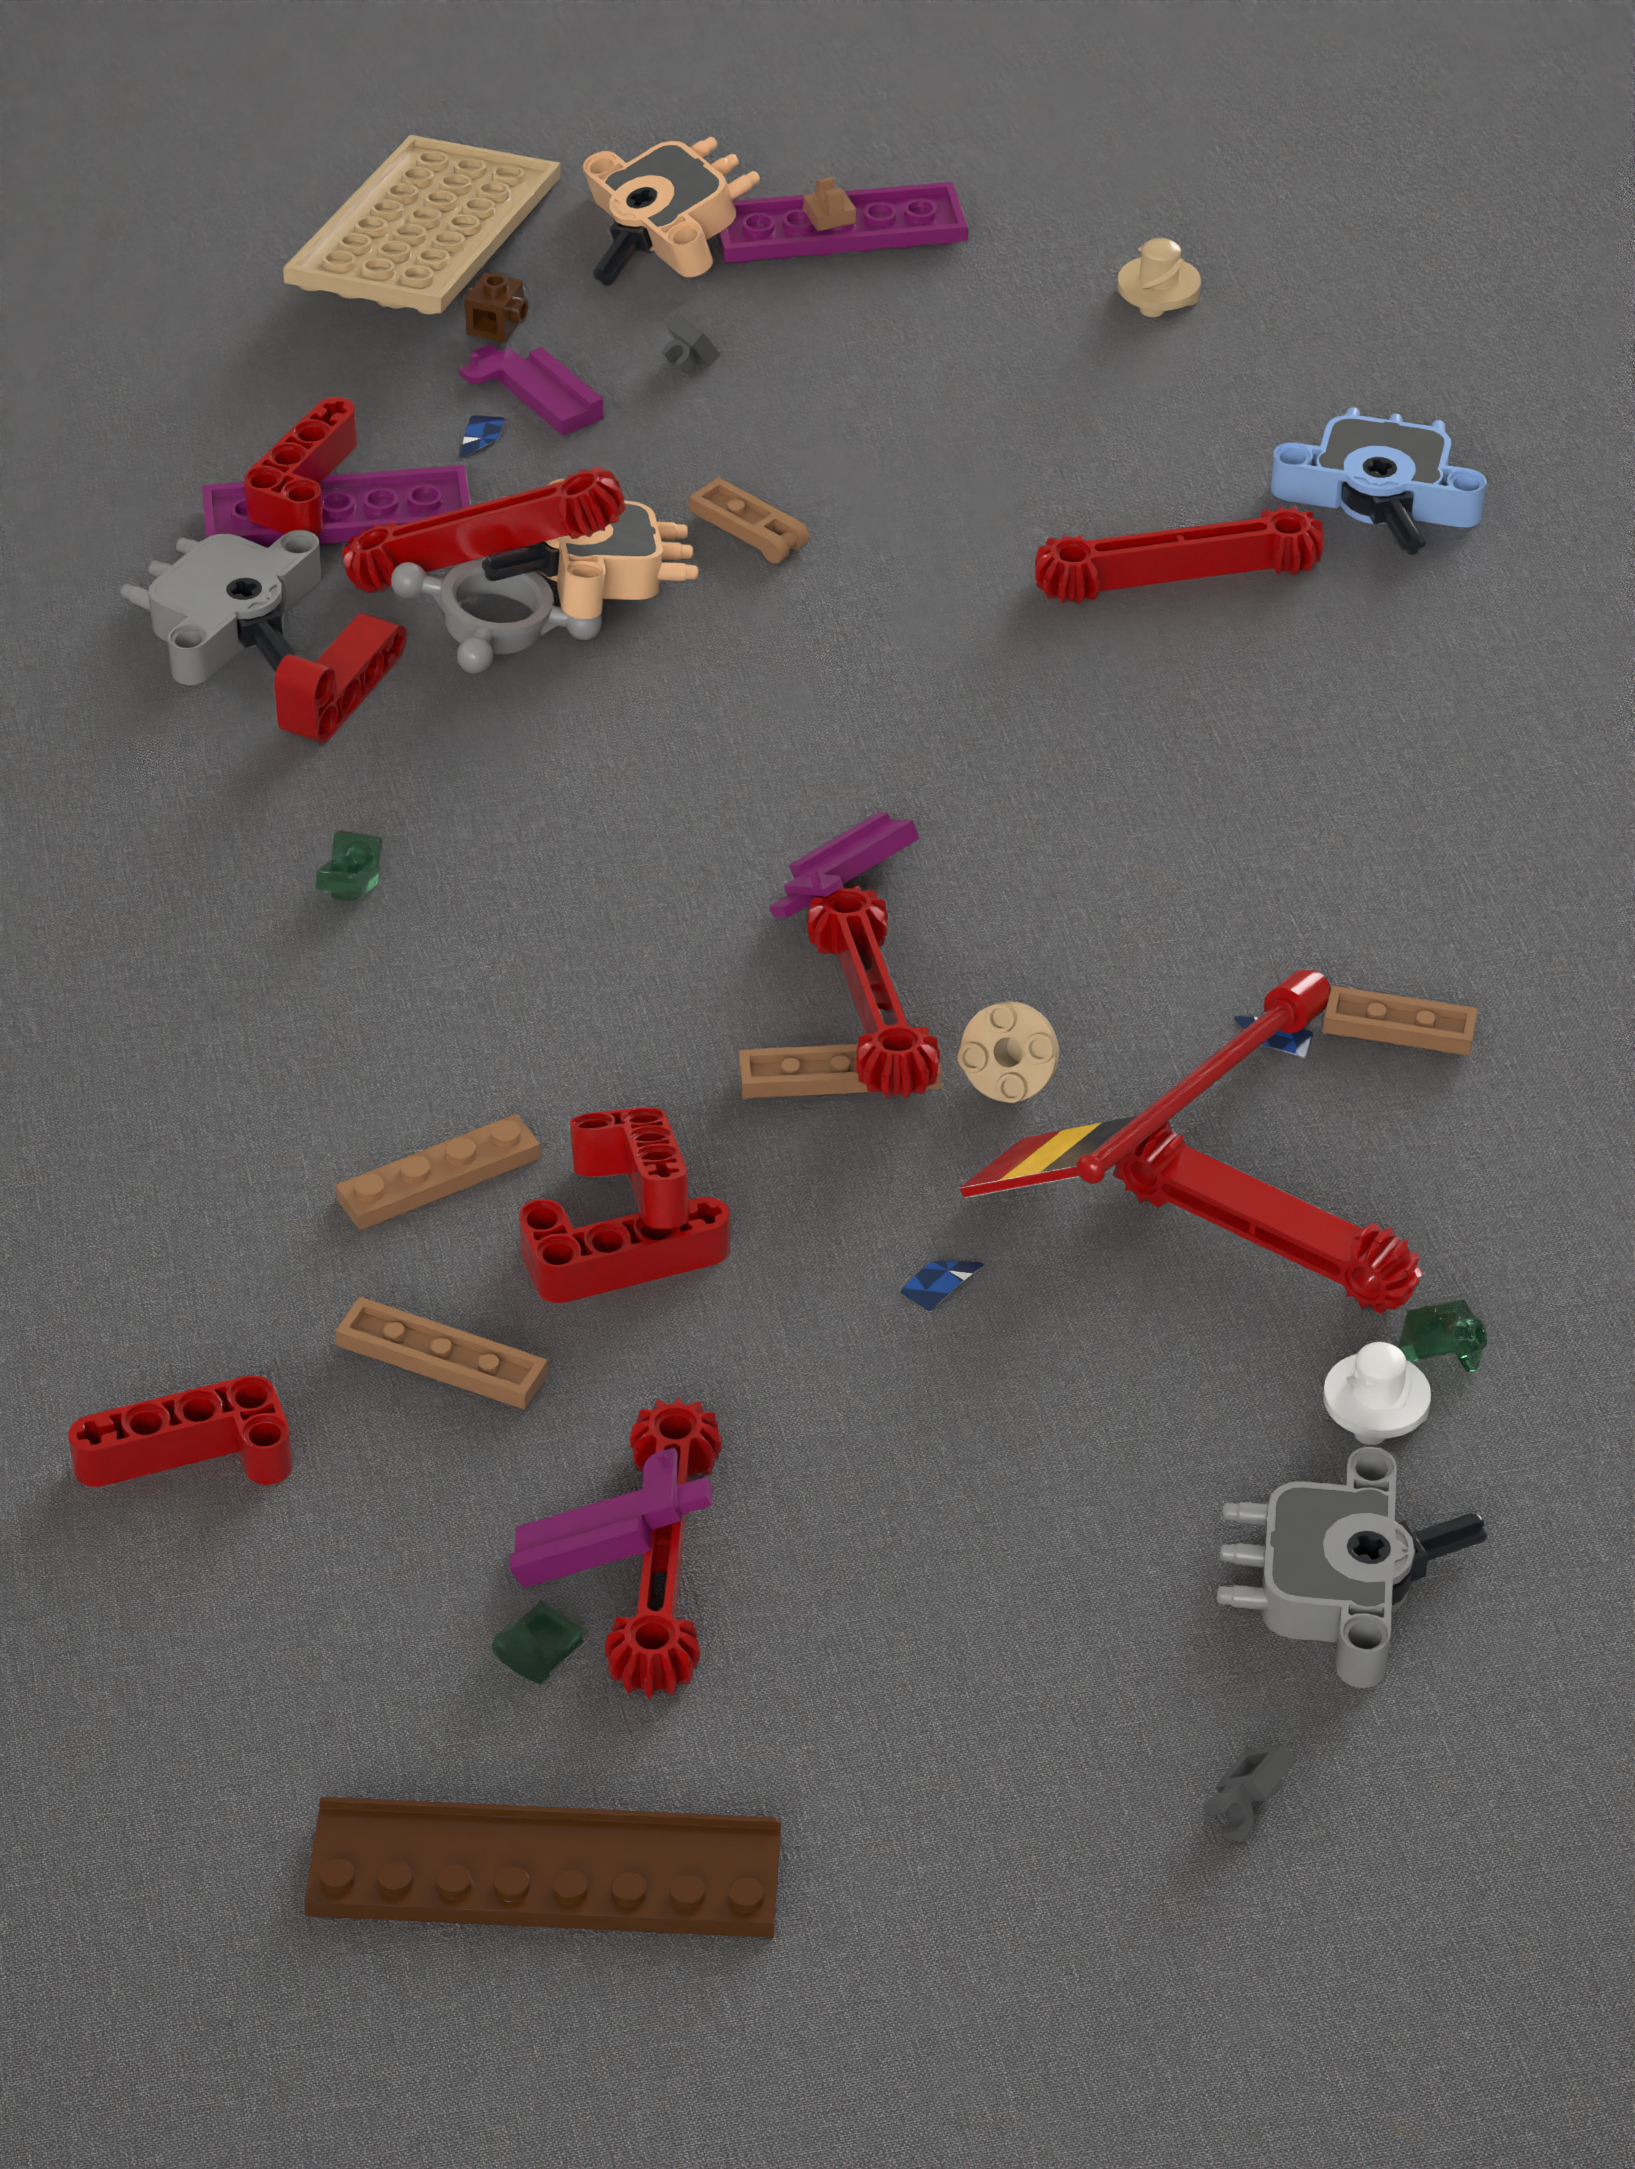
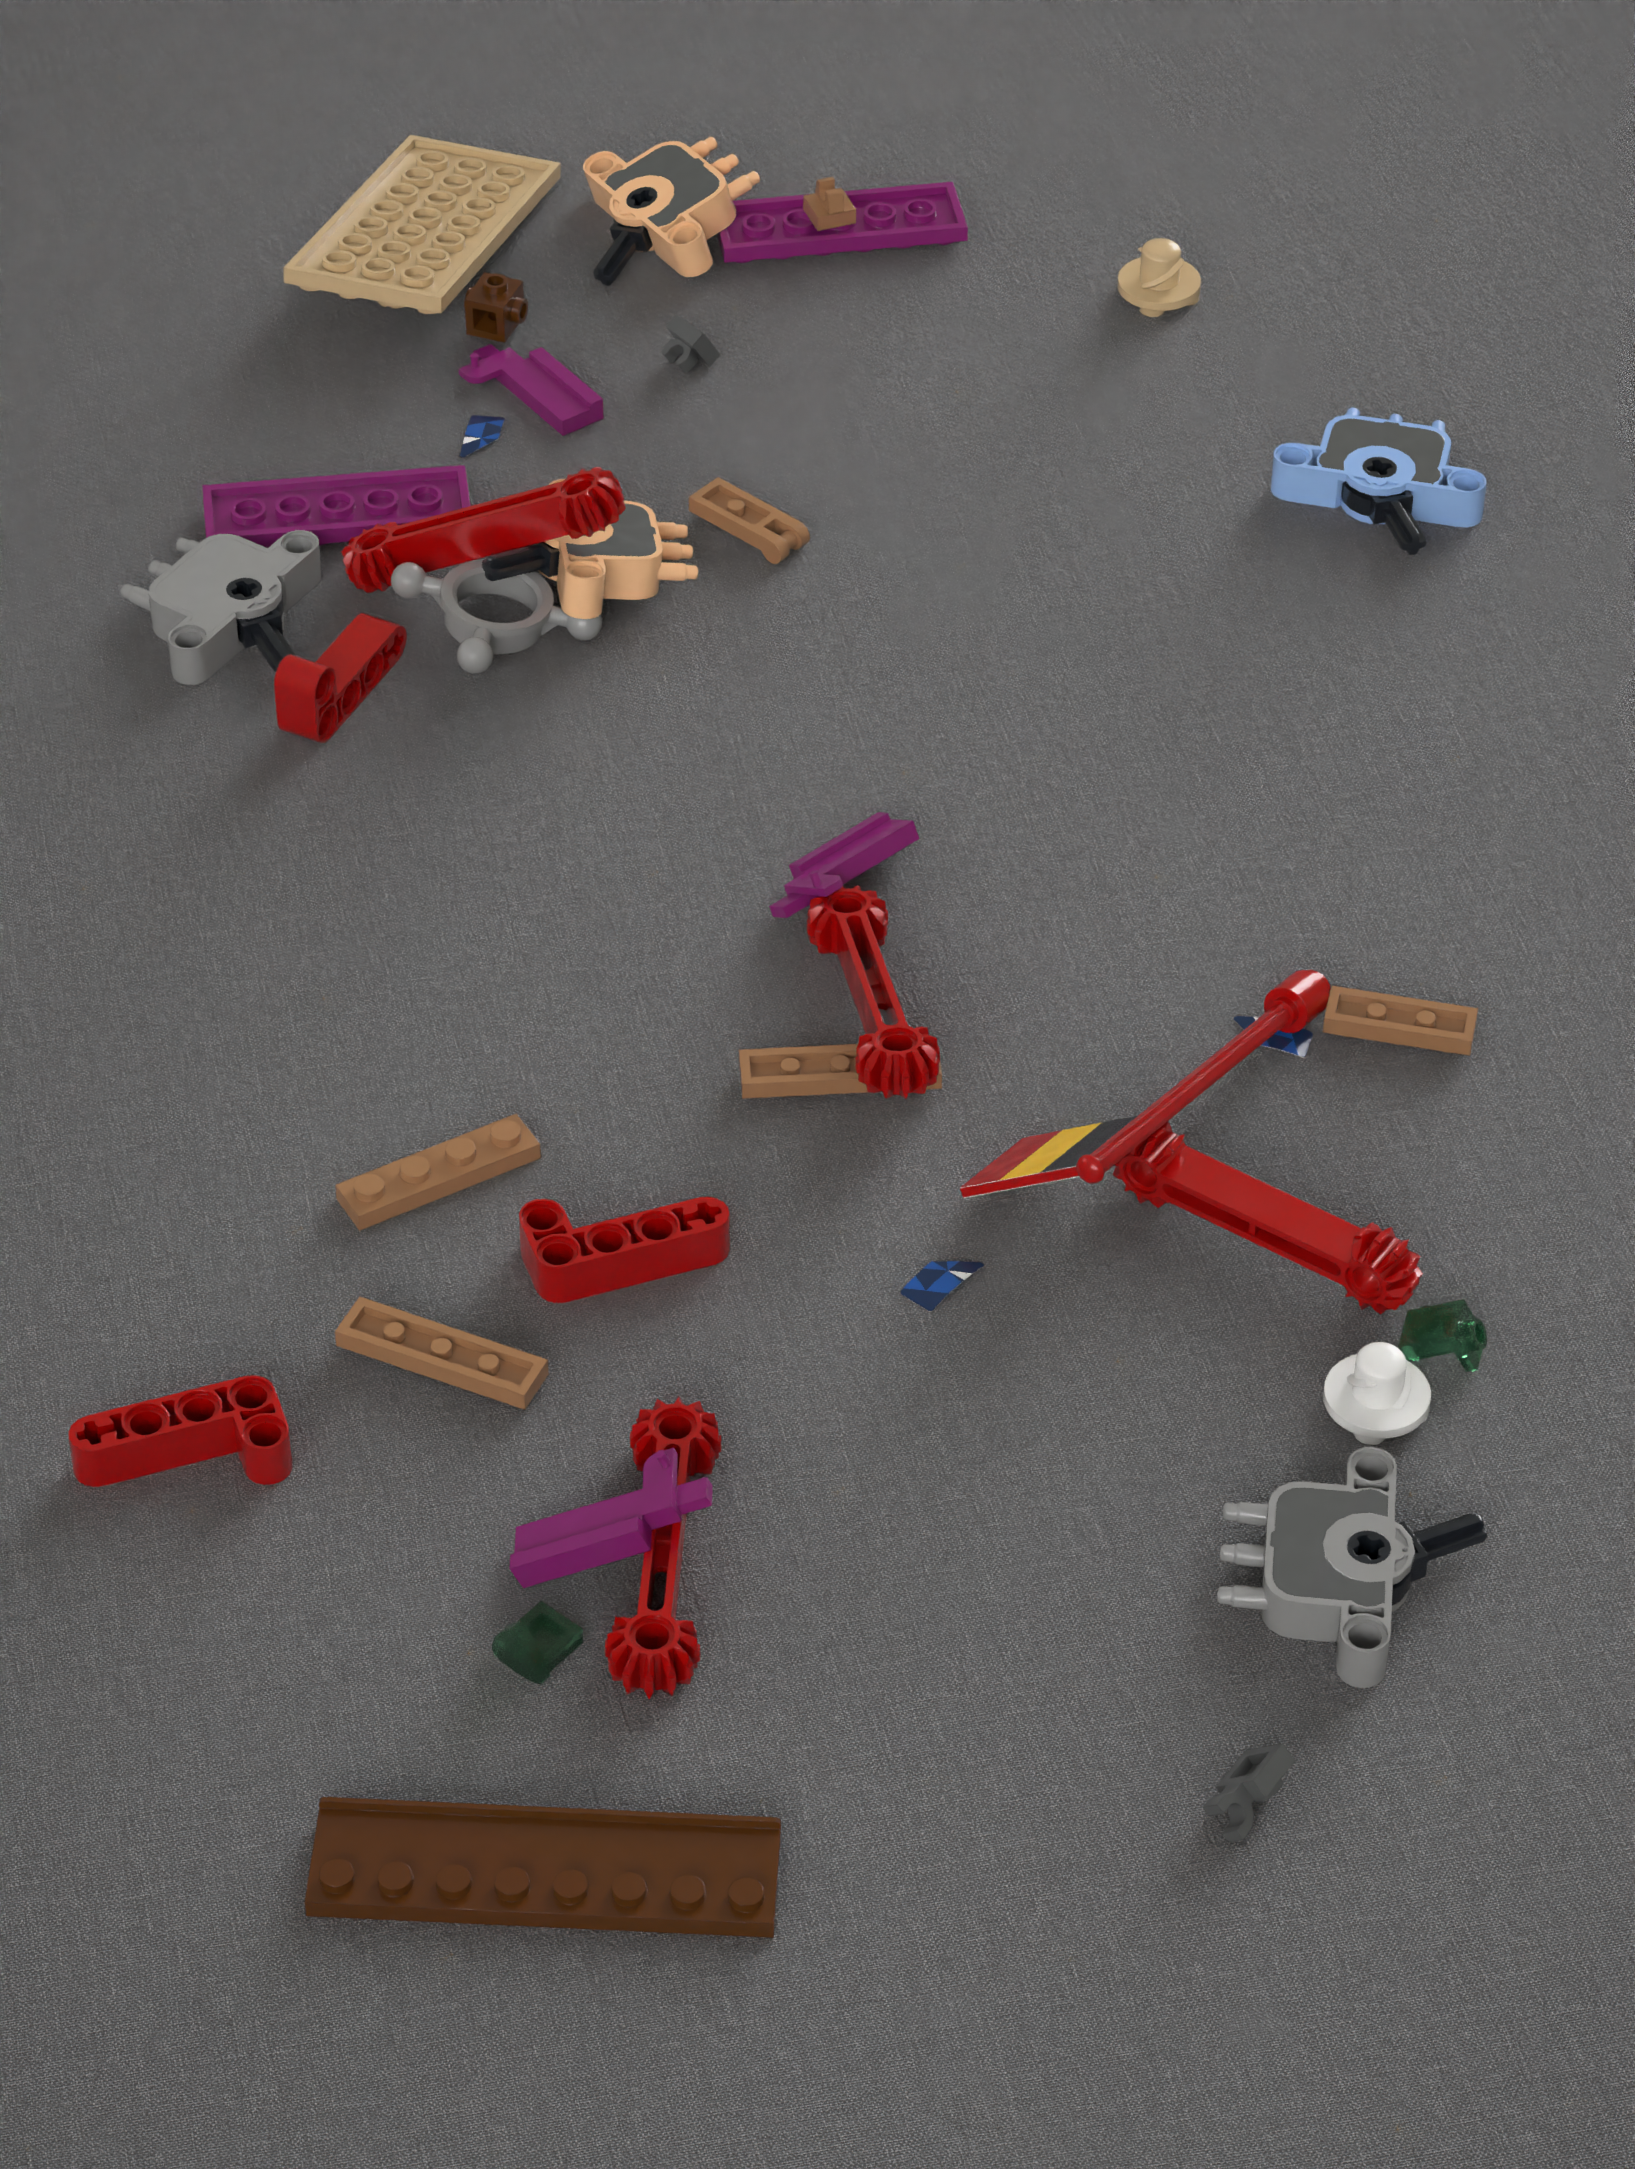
red beam [244,397,357,535] -> none
clear green bracket [315,830,382,901] -> none
red beam [570,1107,690,1229] -> none
tan plate [958,1001,1059,1103] -> none
red arm [1034,505,1324,605] -> none

